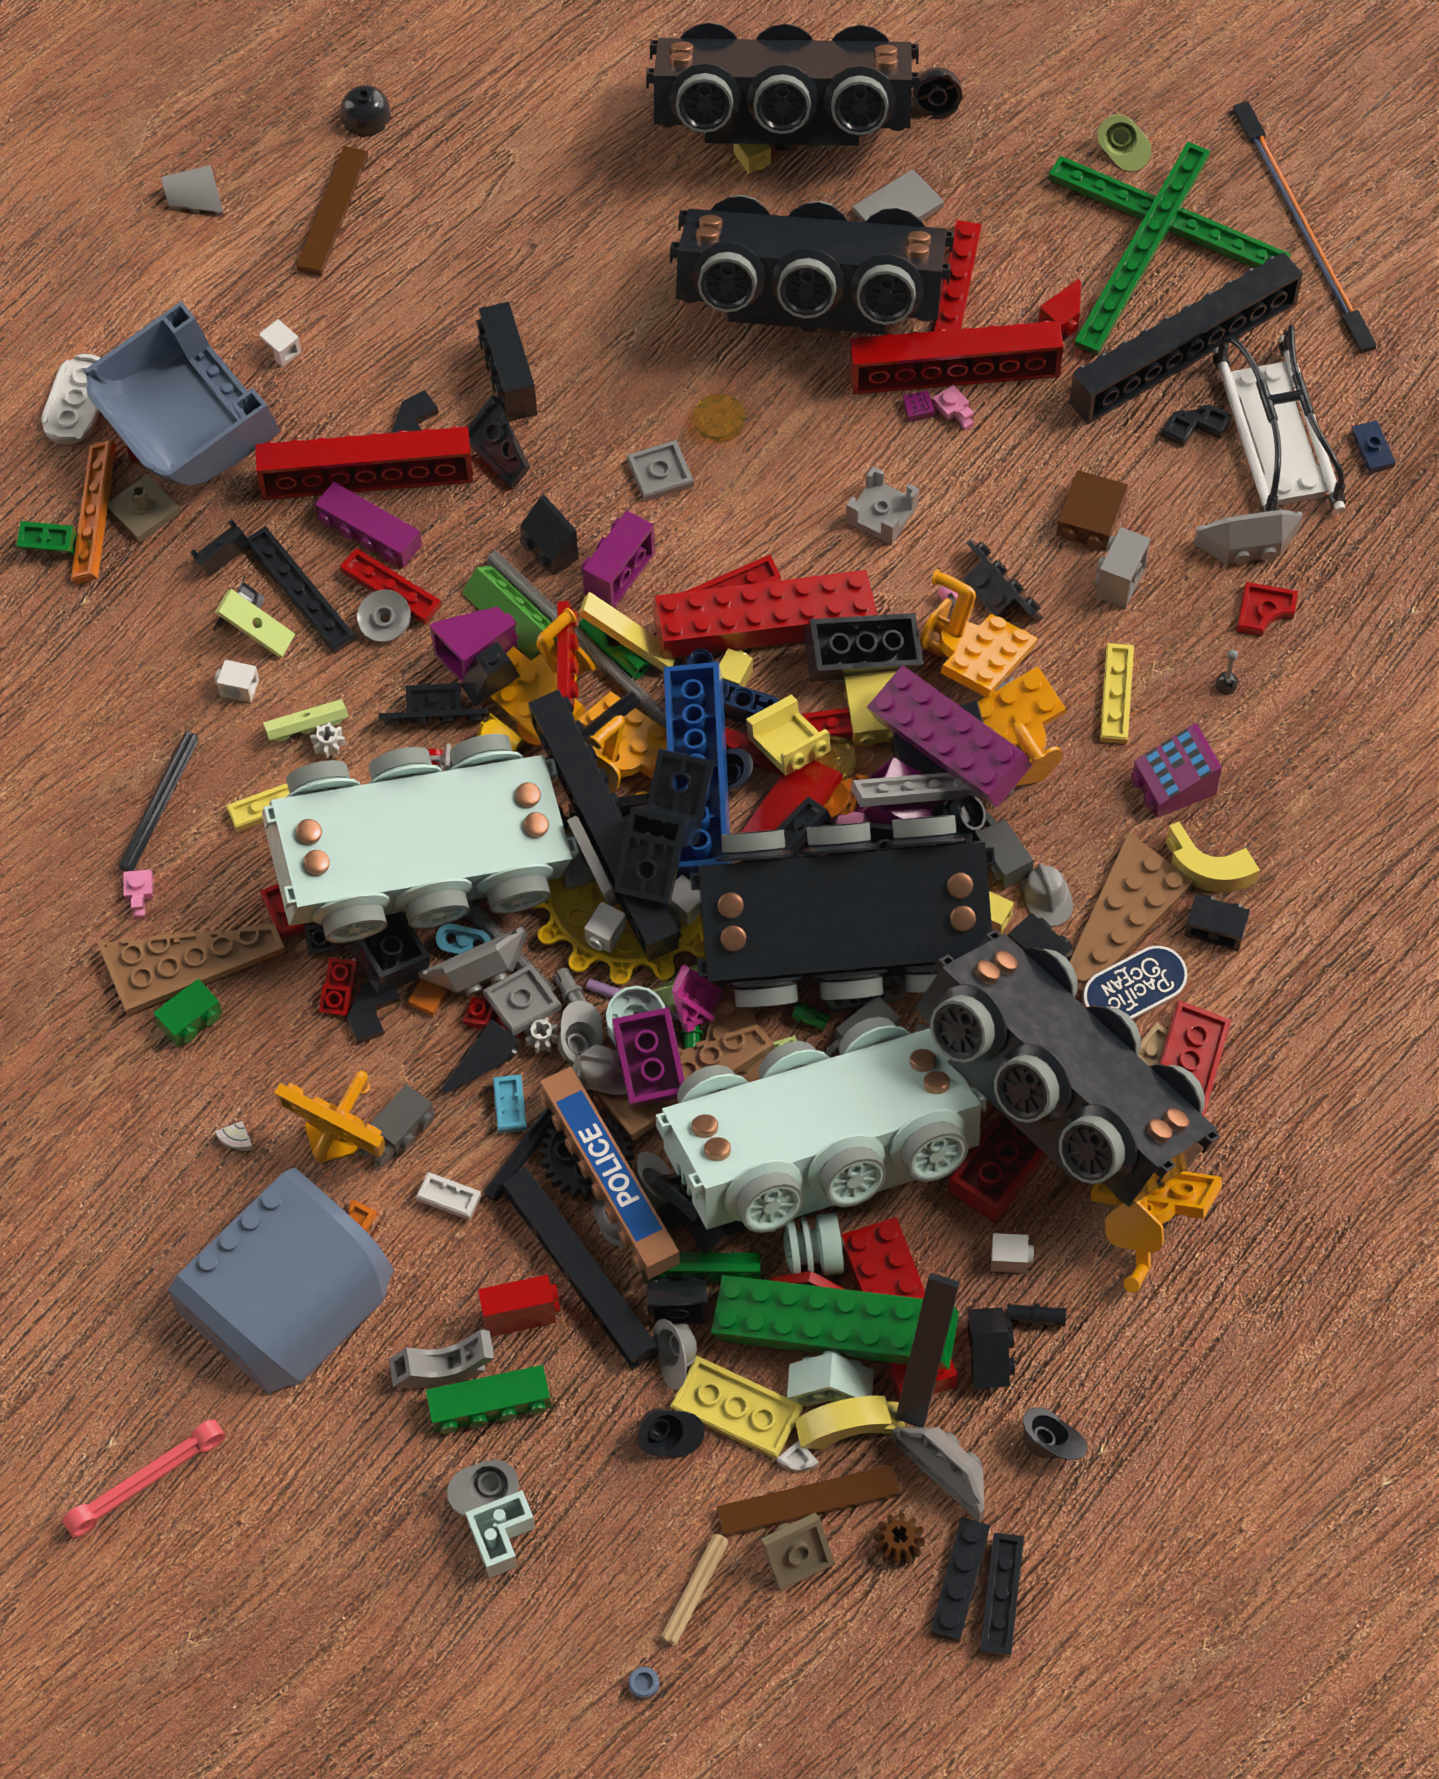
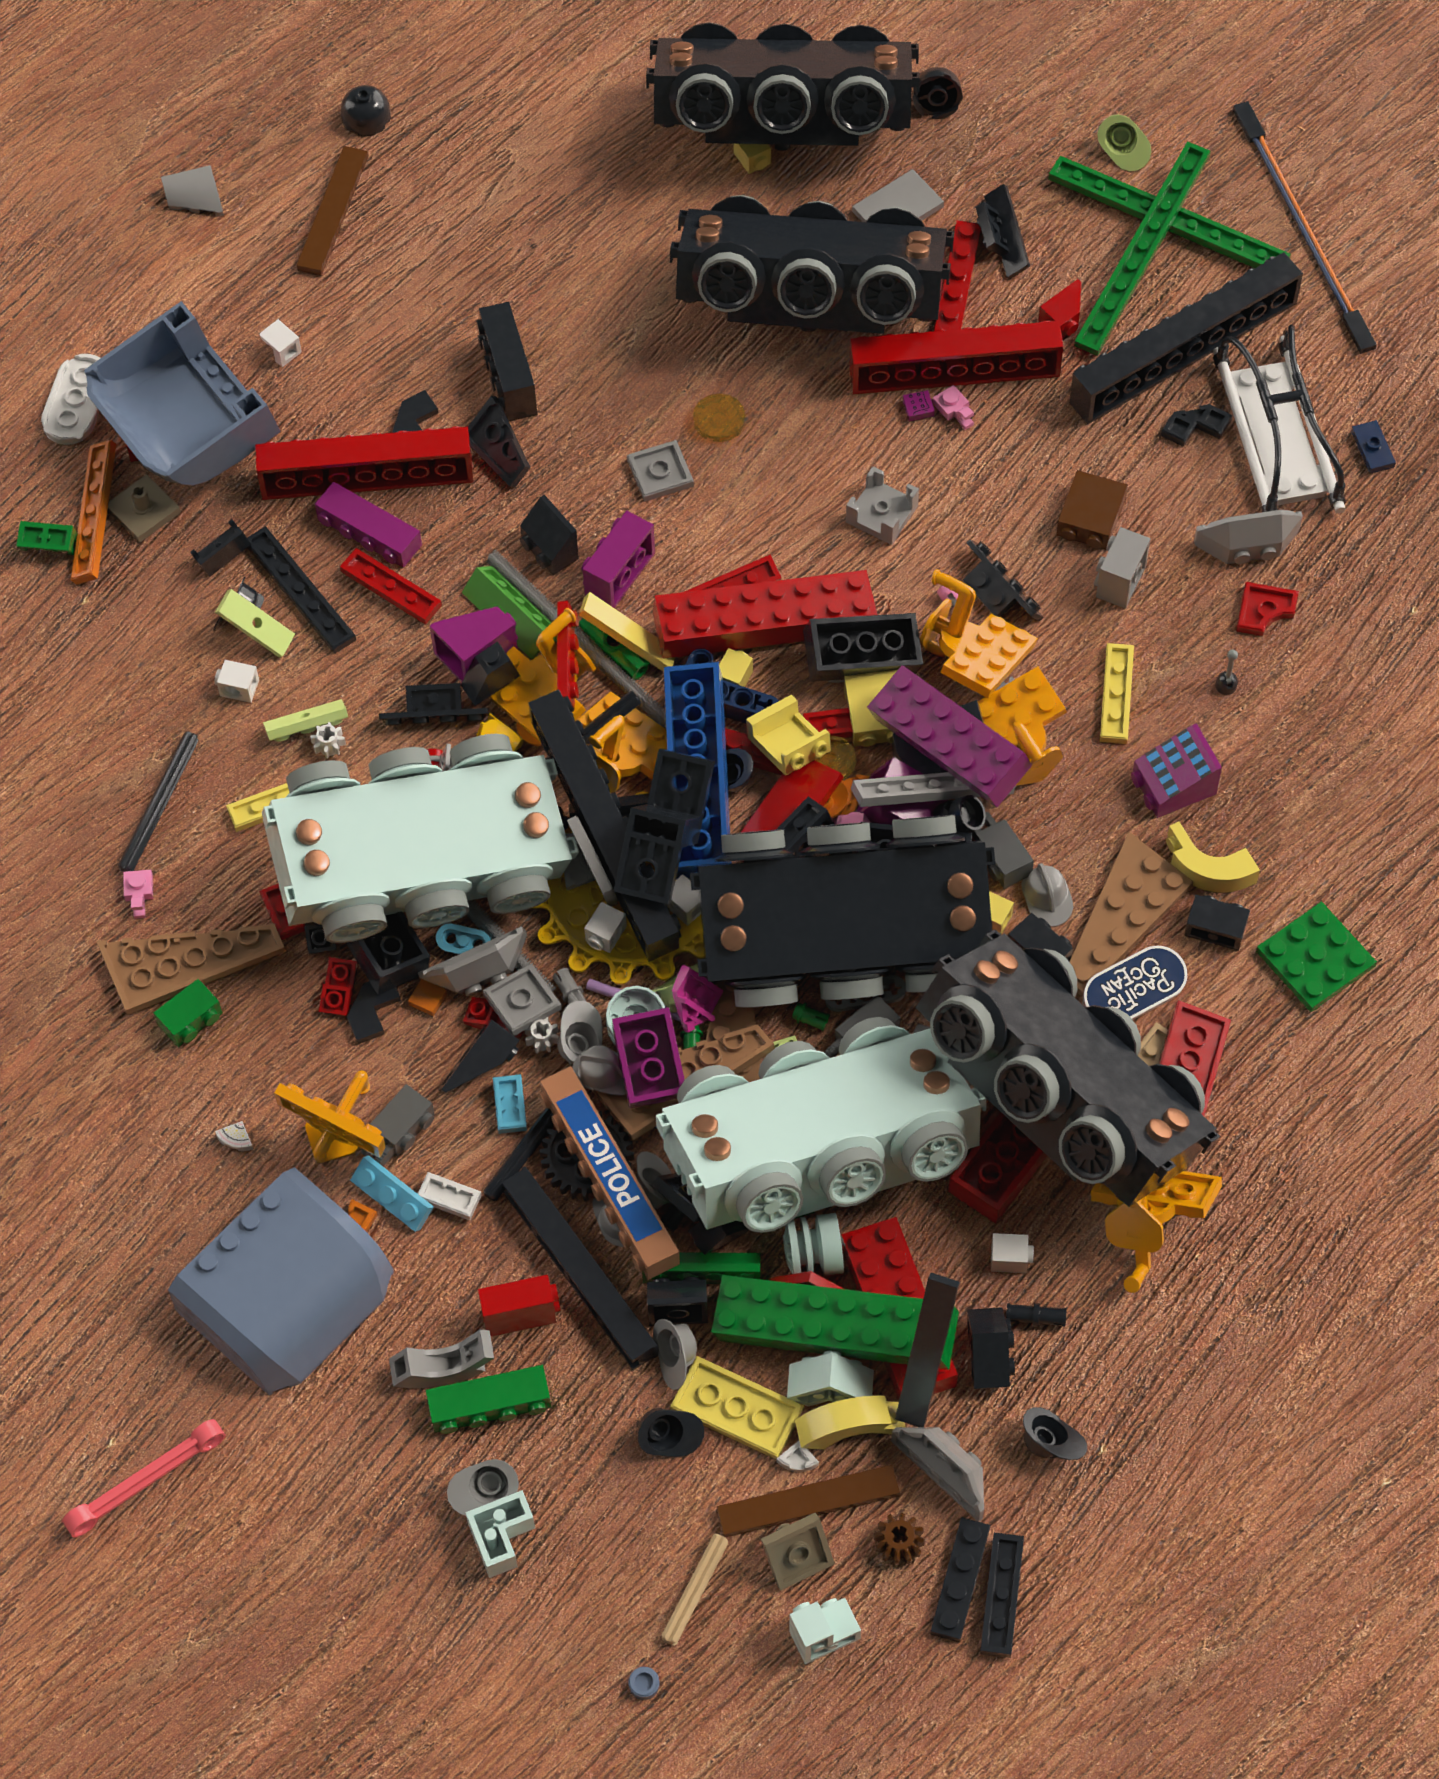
light grey dish [357,590,411,642] -> none
none -> medium azure plate [350,1156,434,1232]
none -> light aqua brick [789,1598,861,1664]
none -> black bracket [975,184,1030,279]
none -> green plate [1256,901,1377,1012]

